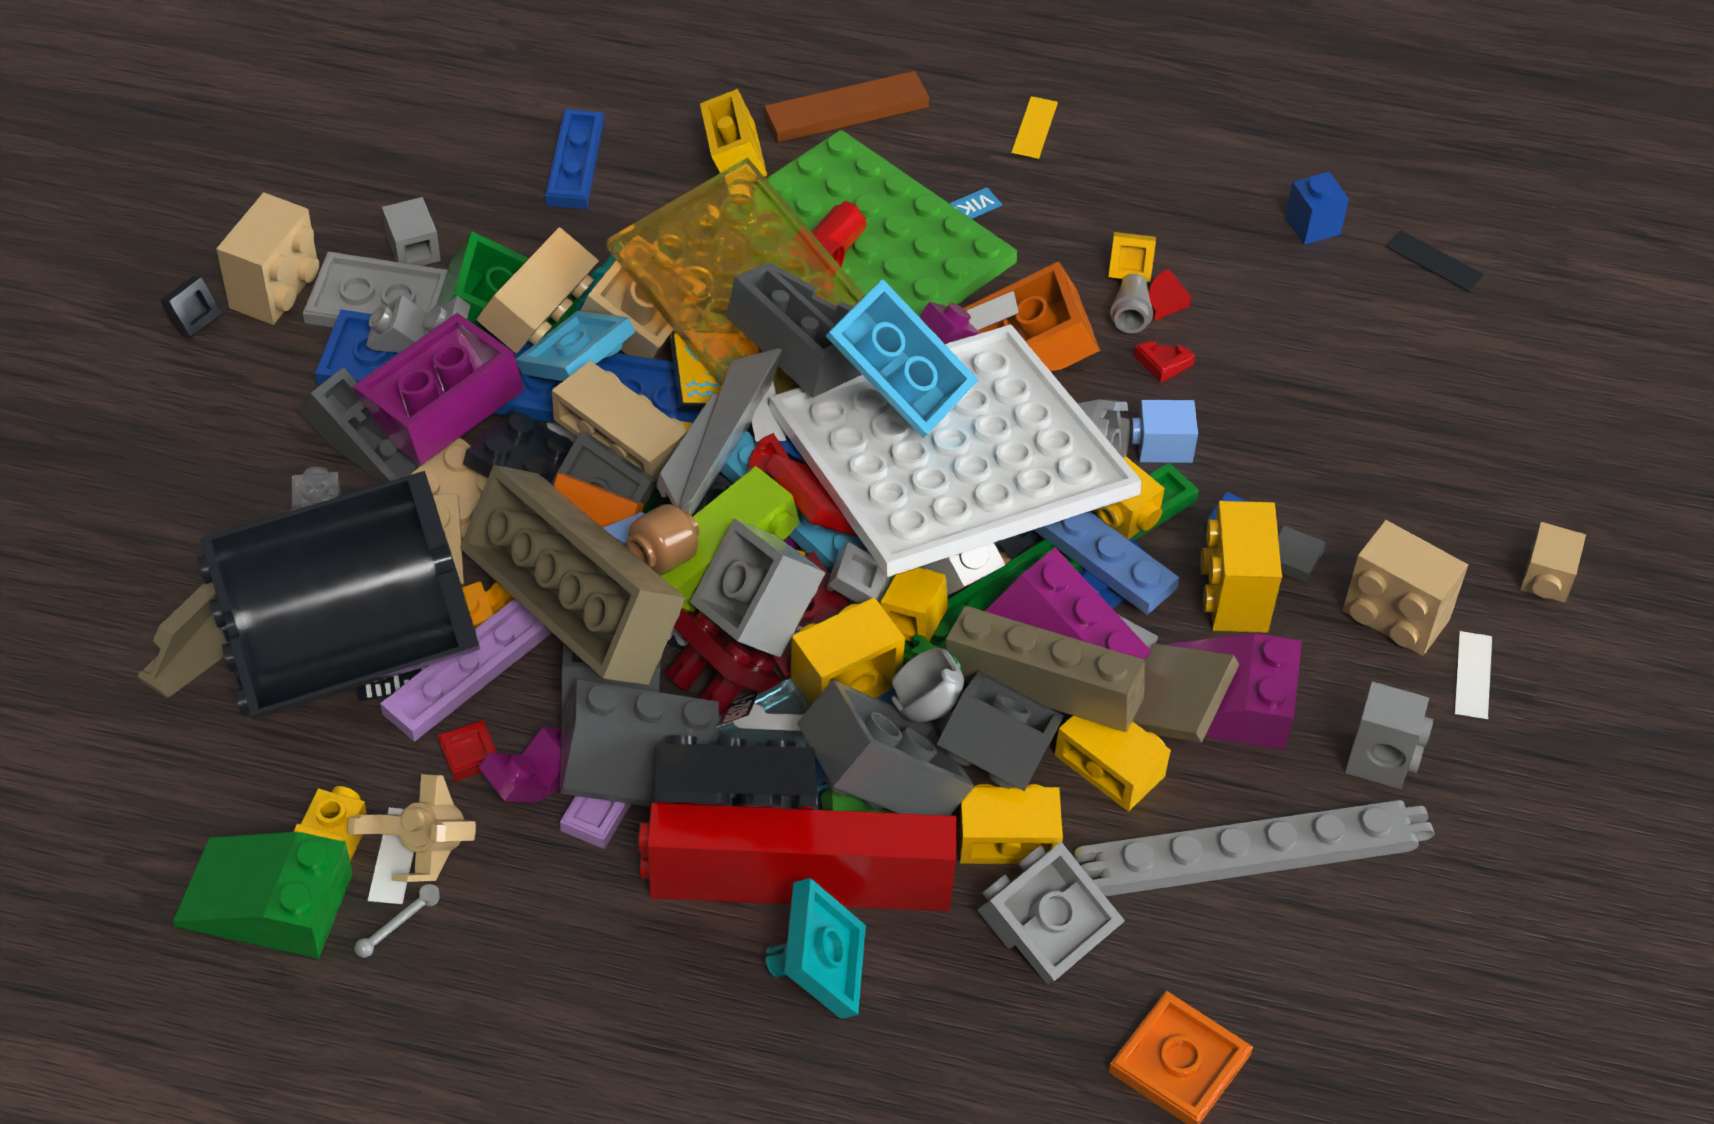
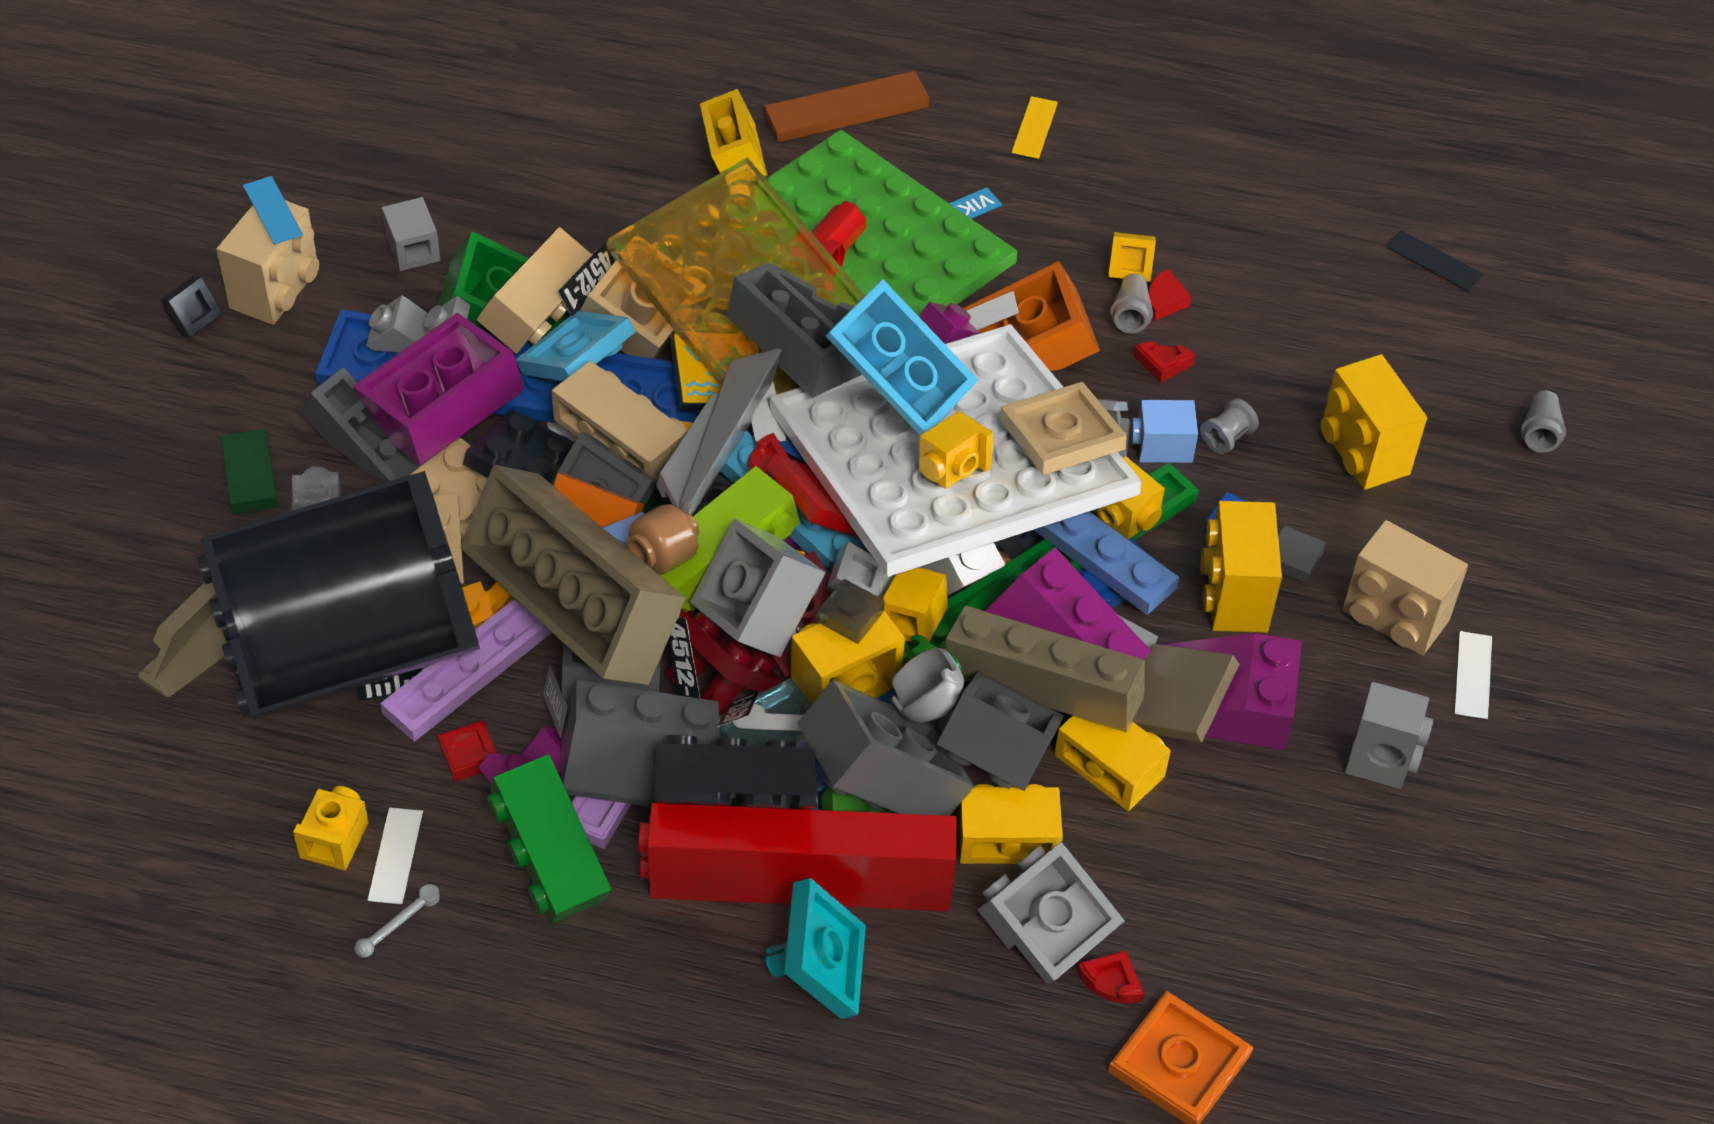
green slope [173,832,353,959] -> none
light grey tile [303,252,448,328] -> none
tan piece [348,774,476,882] -> none
blue tile [545,109,605,209] -> none
light grey hinge [1074,800,1435,896] -> none
blue brick [1285,171,1349,245] -> none
tan brick [1520,522,1586,603] -> none
none -> dark green tile [221,428,278,514]
none -> dark azure sticker [243,176,303,245]
none -> green brick [486,754,612,924]
none -> light grey sticker [543,665,567,738]
none -> sticker [558,242,615,317]
none -> sticker [669,617,700,699]
none -> clear smoke plate [817,579,885,644]
none -> yellow brick [919,411,993,489]
none -> tan plate [1000,382,1127,475]
none -> red tile [1077,950,1144,1004]
none -> light grey bush [1200,398,1259,455]
none -> yellow brick [1321,354,1427,490]
none -> light grey cone [1521,390,1566,453]

